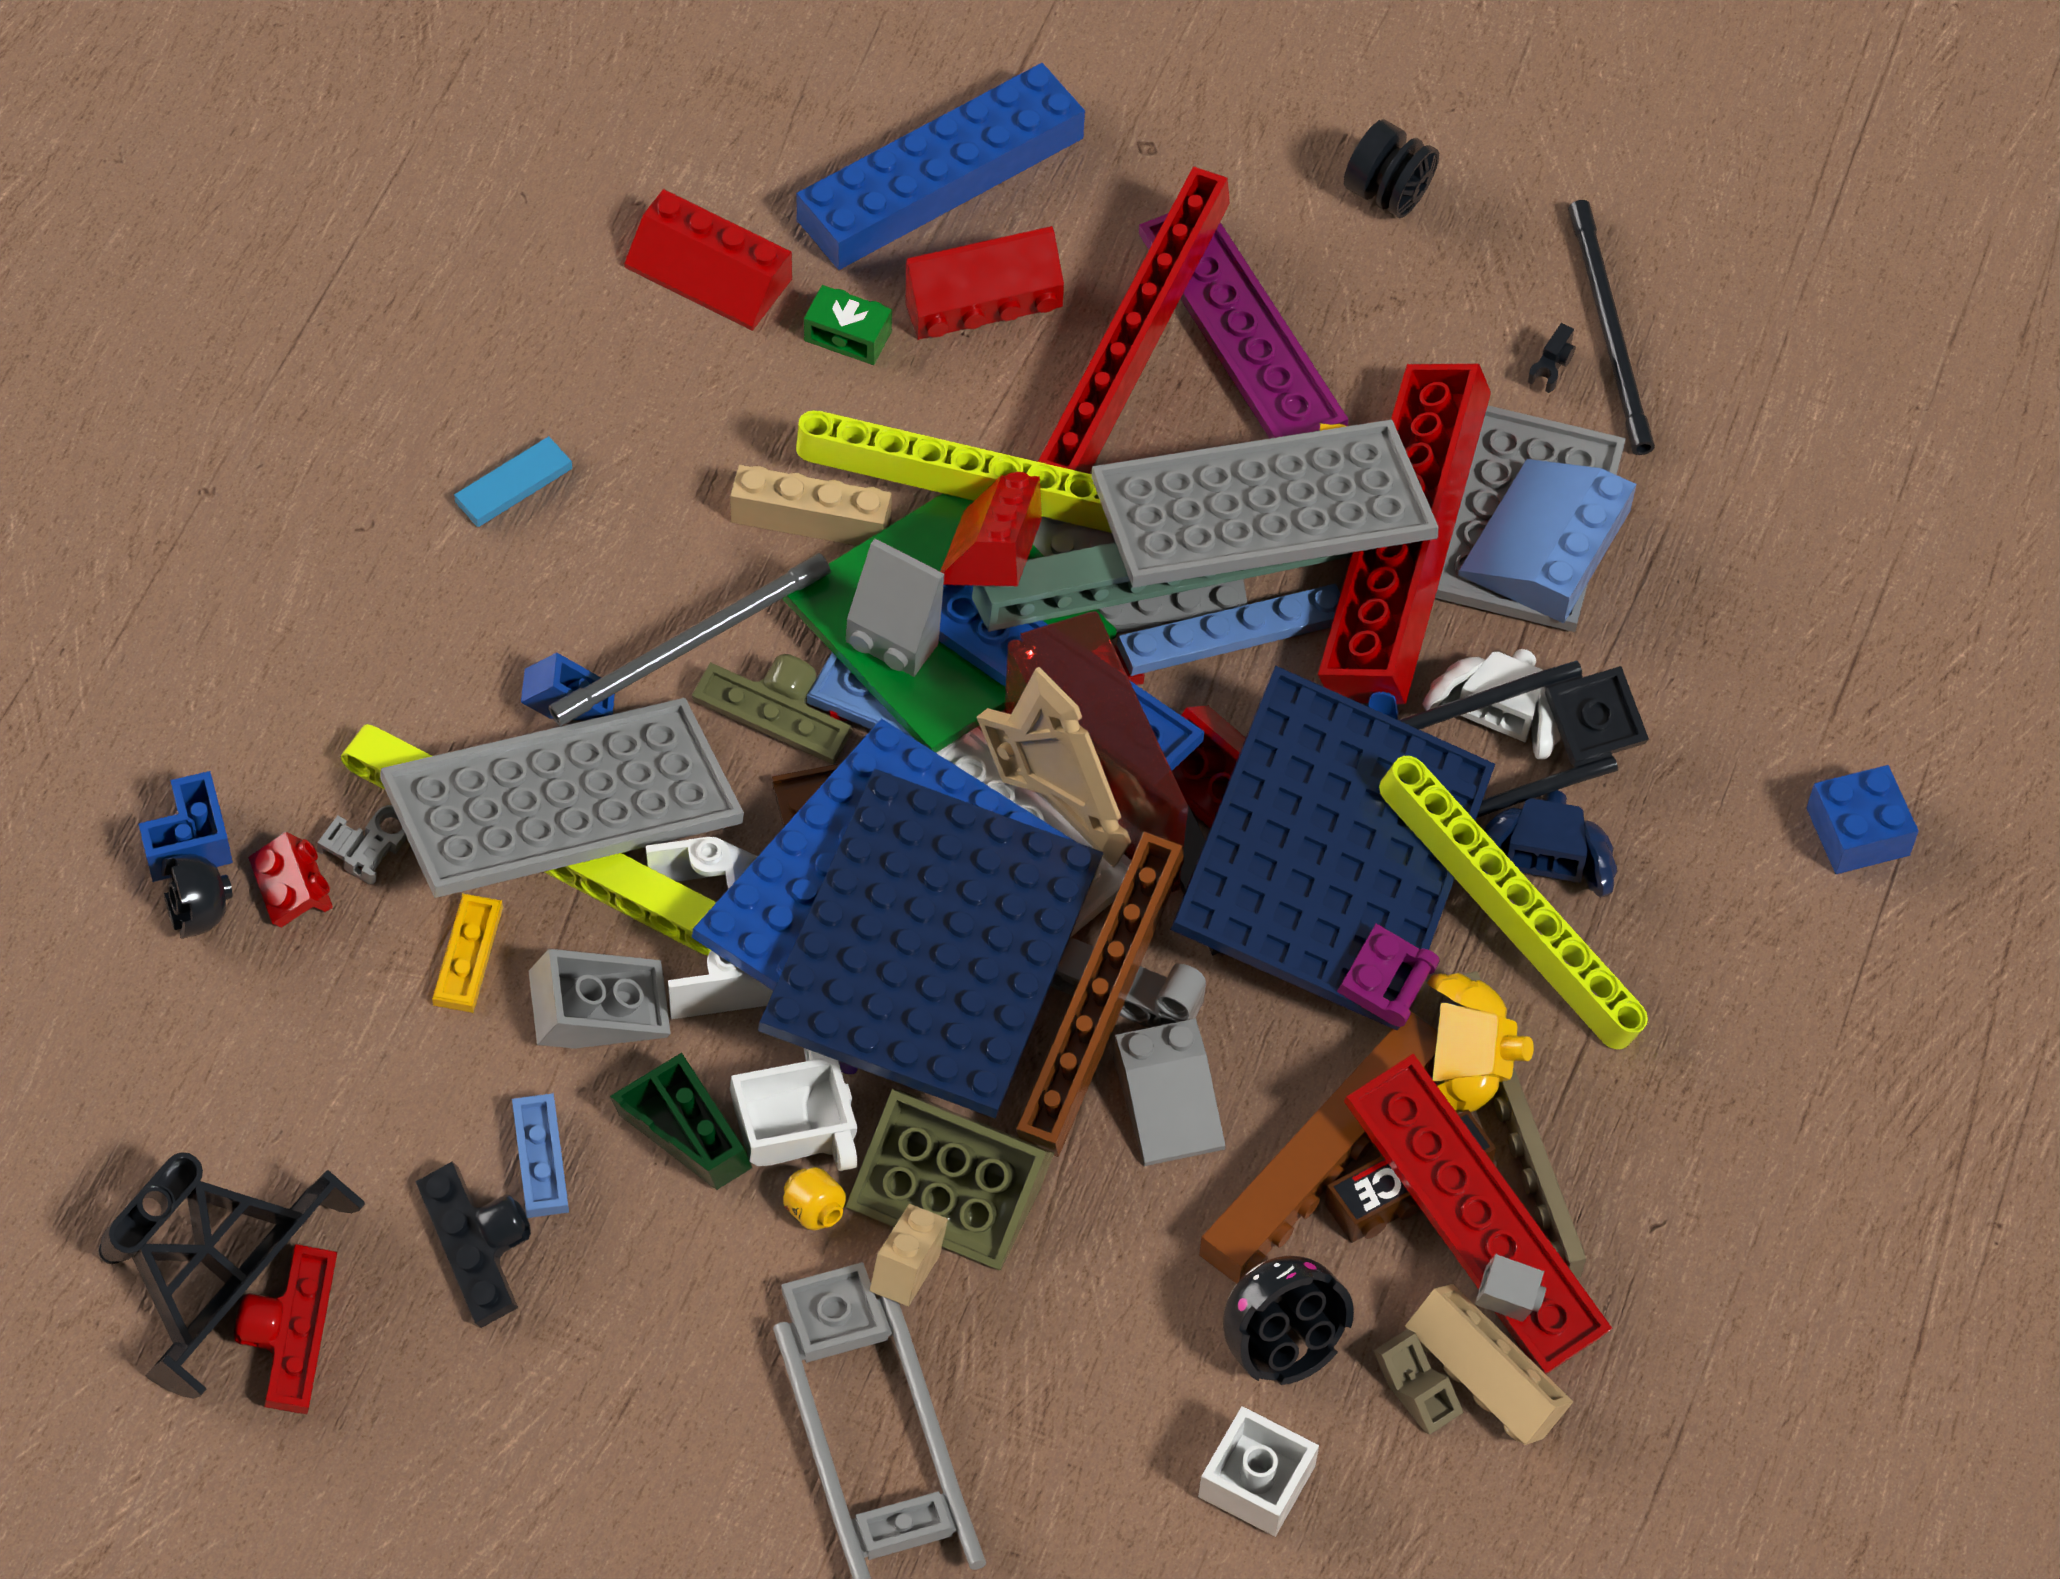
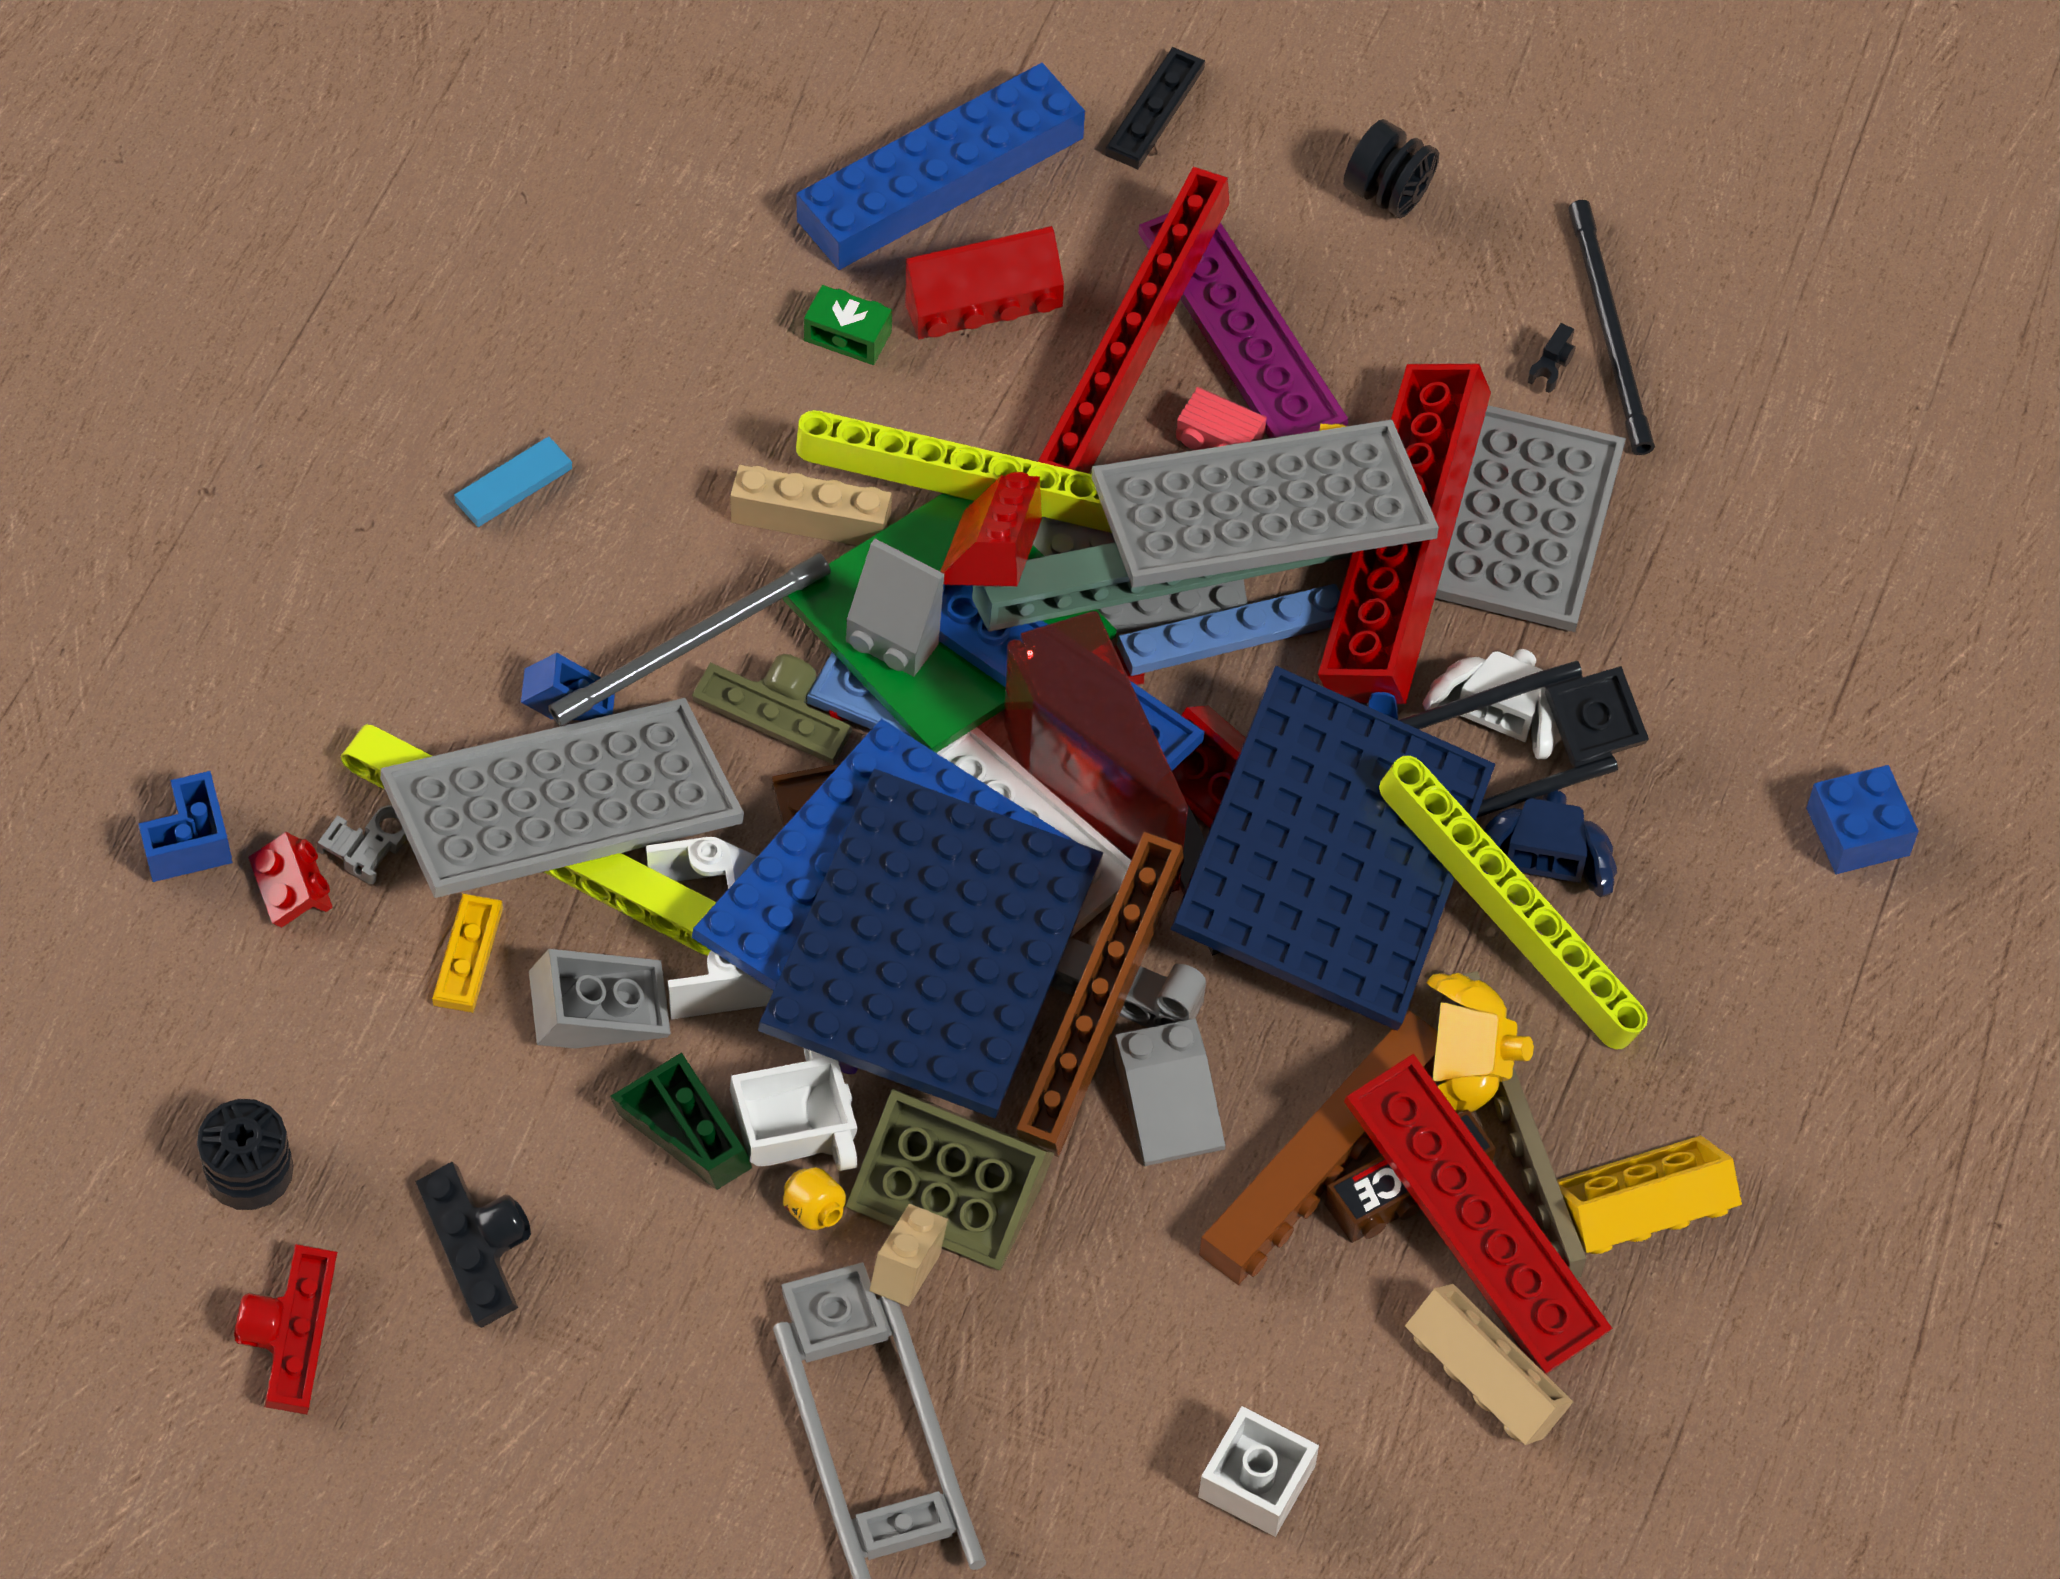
black piece [98,1152,365,1399] -> none
black cylinder [161,854,233,939] -> none
medium blue plate [512,1093,569,1218] -> none
red slope [624,189,792,331] -> none
tan plate [977,667,1131,868] -> none
black cylinder [1223,1256,1354,1385] -> none
magenta plate [1337,923,1440,1027] -> none
dark tan slope [1373,1329,1464,1435] -> none
medium blue slope [1458,459,1637,624] -> none
light grey brick [1475,1254,1546,1322] -> none
none -> black wheel [197,1099,294,1210]
none -> black tile [1105,47,1205,170]
none -> coral brick [1176,387,1267,450]
none -> yellow slope [1557,1135,1742,1254]

